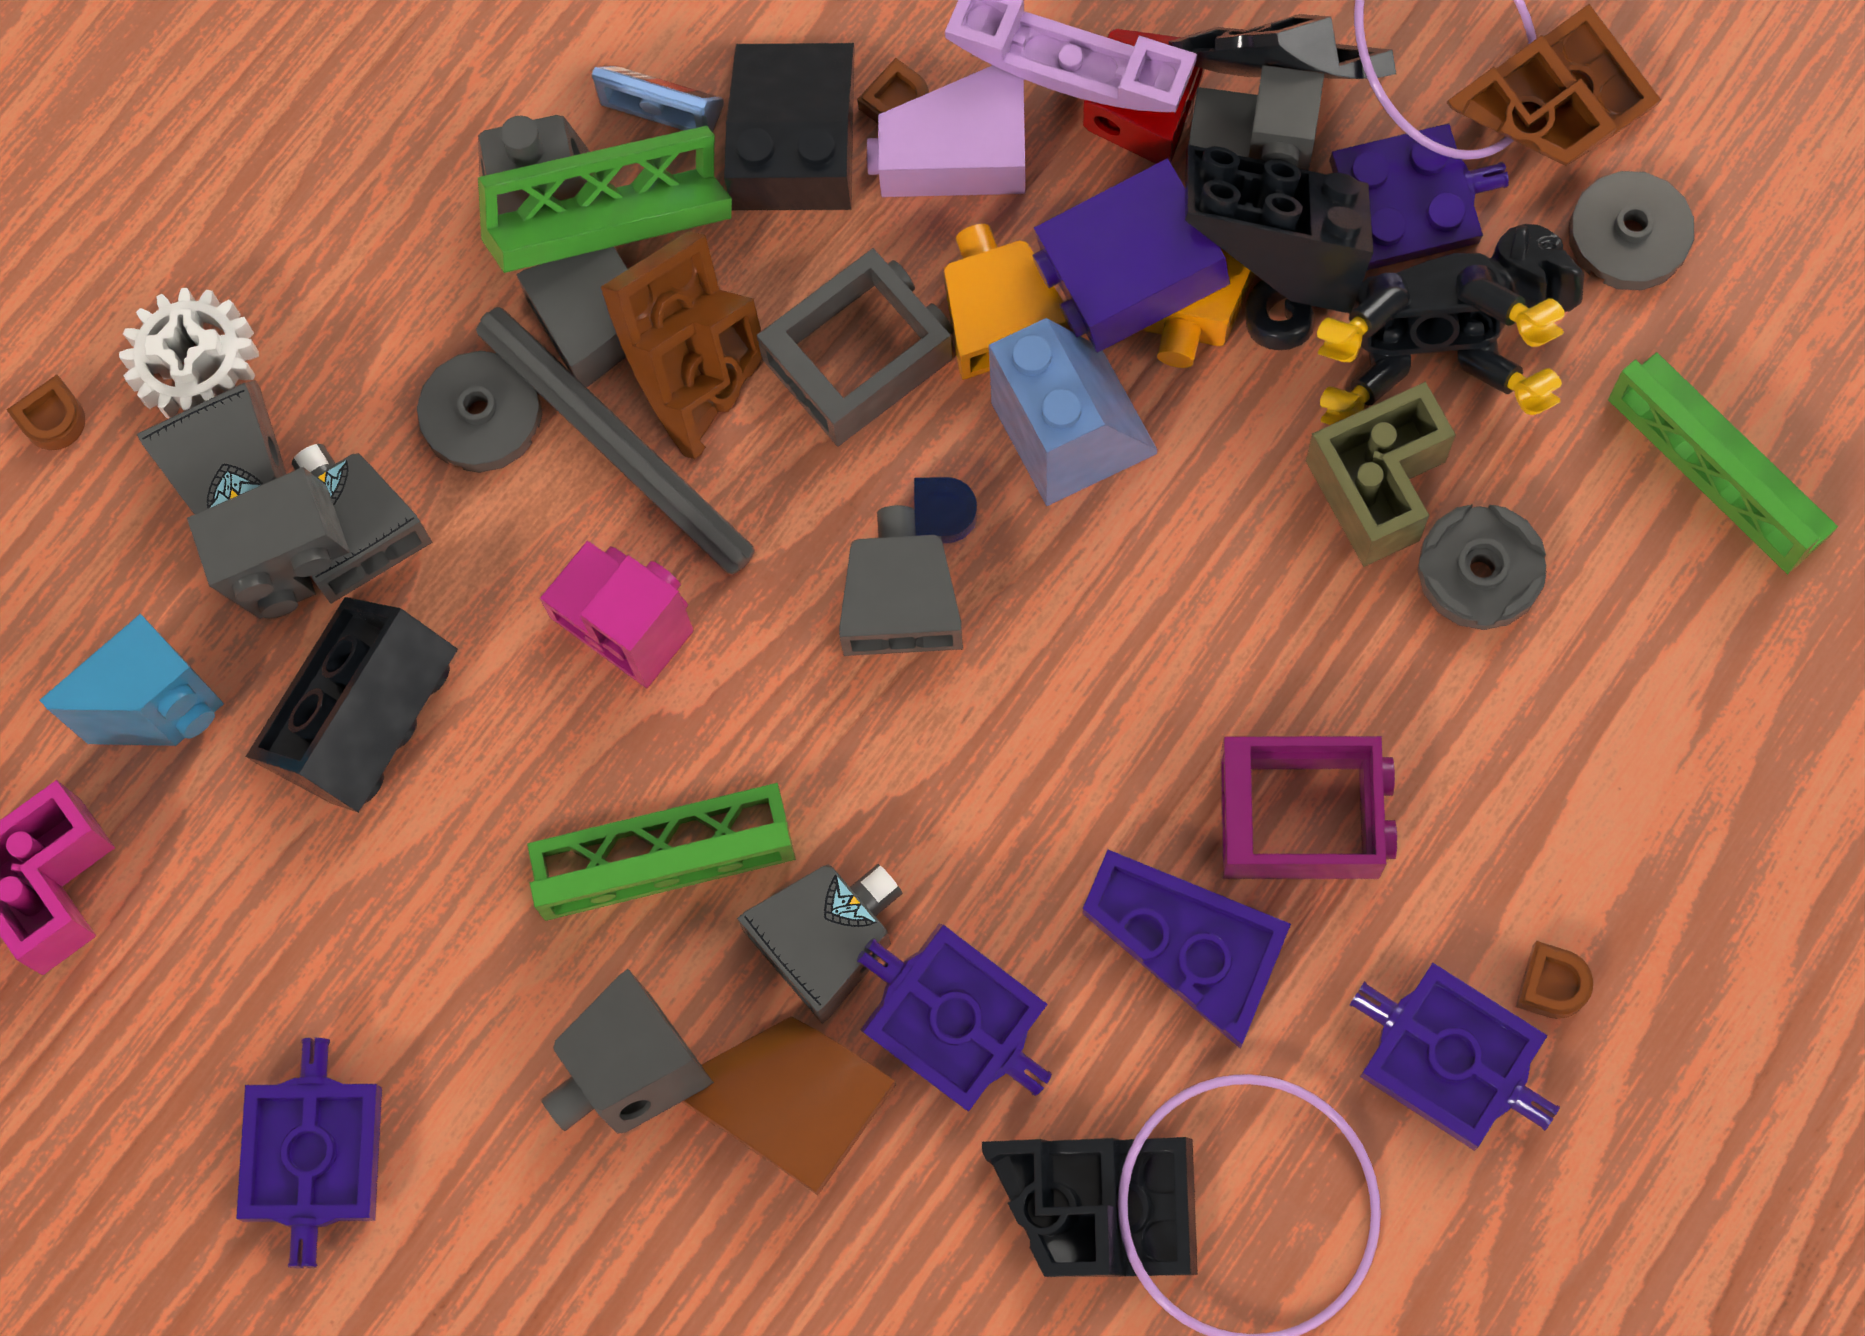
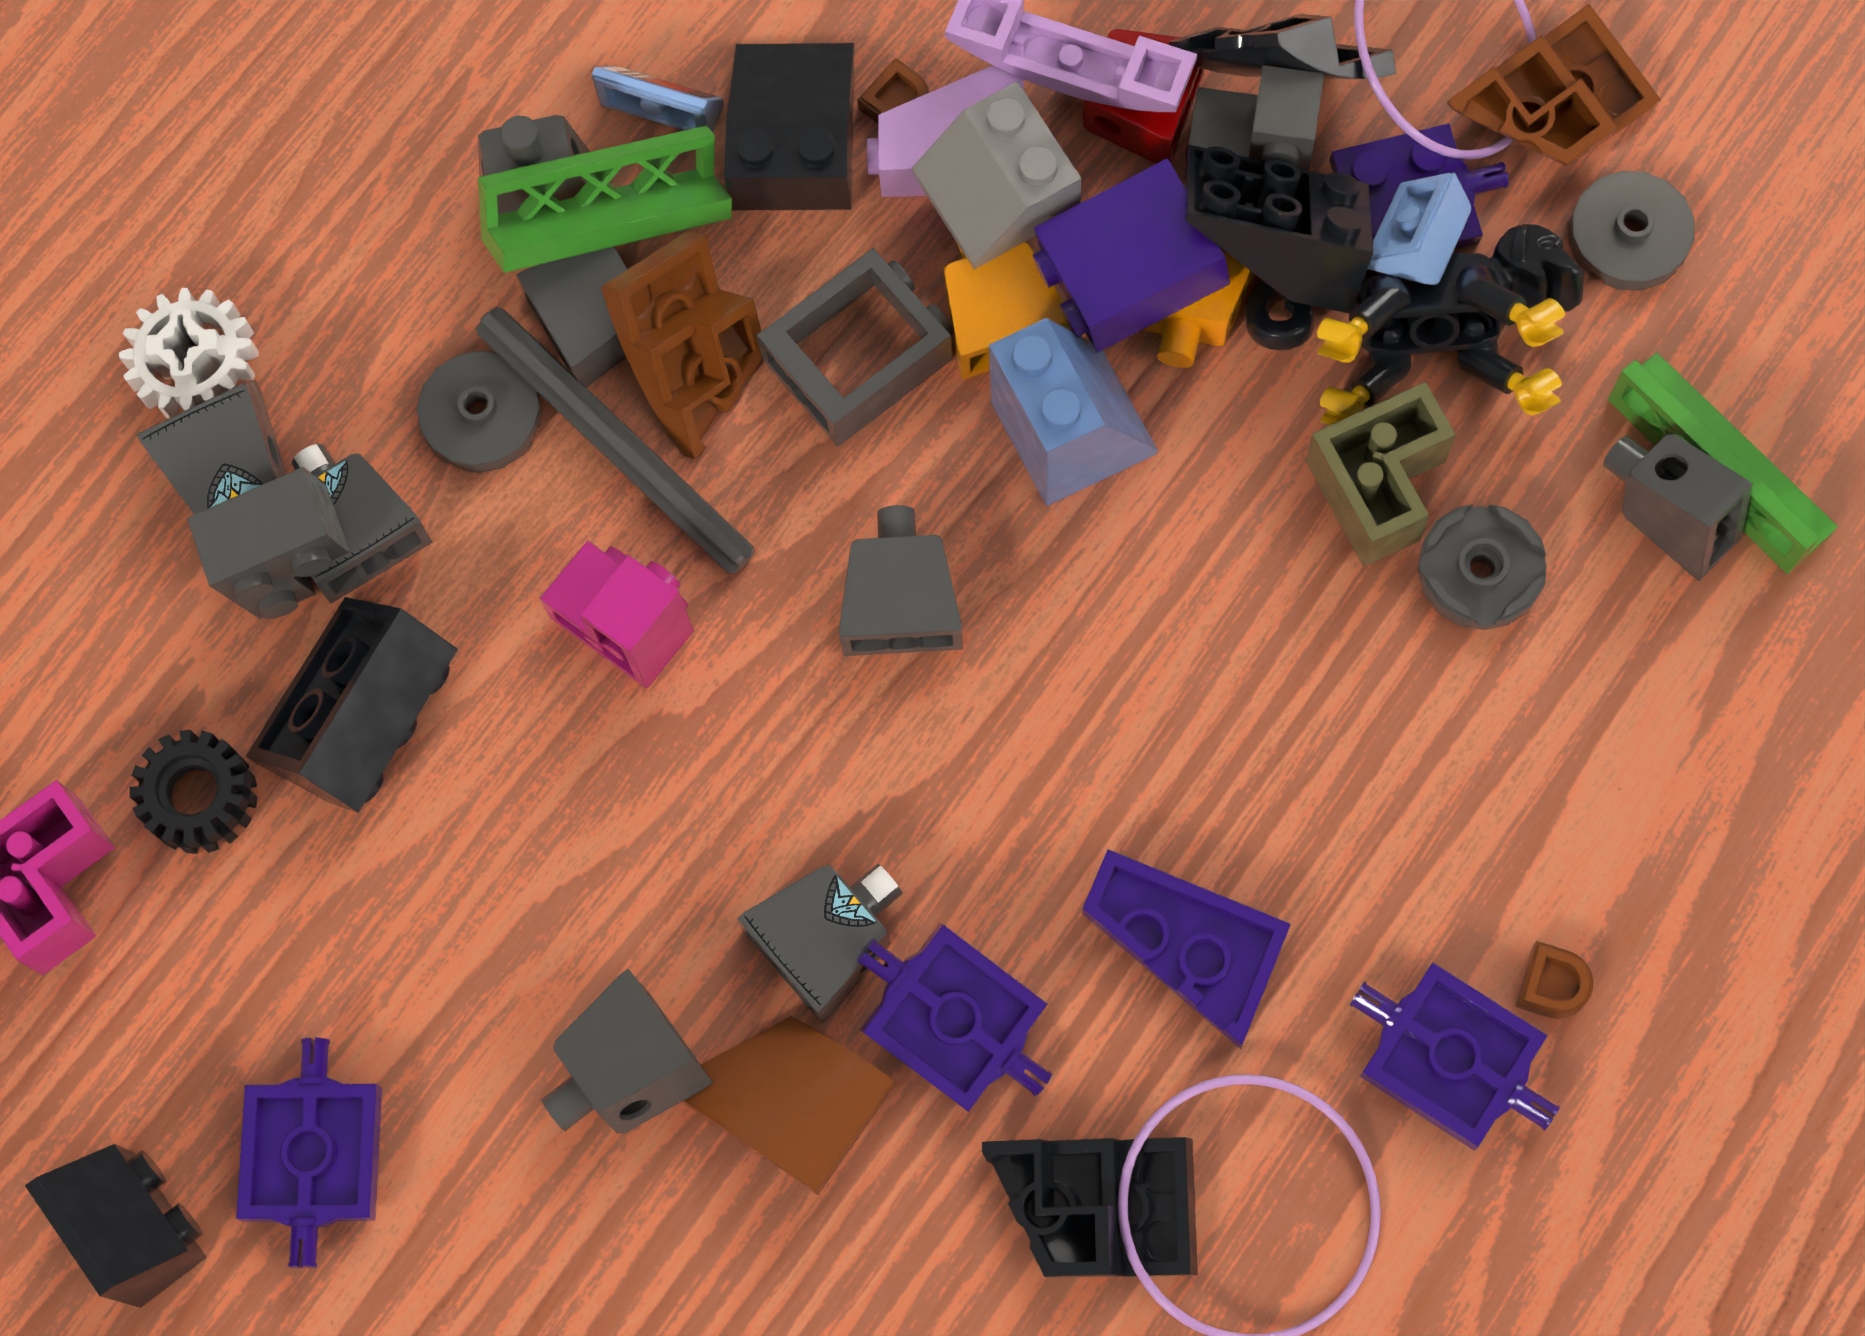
dark orange tile [7,375,85,450] -> none
dark azure slope [39,613,224,746] -> none
bright green fence [527,783,796,921] -> none
clear blue tile [914,477,978,543] -> none
magenta window [1220,736,1397,879] -> none
none -> black slope [25,1144,207,1308]
none -> black tyre [129,730,258,854]
none -> light grey slope [912,81,1082,269]
none -> light blue slope [1368,173,1471,285]
none -> dark grey torso [1603,434,1753,581]

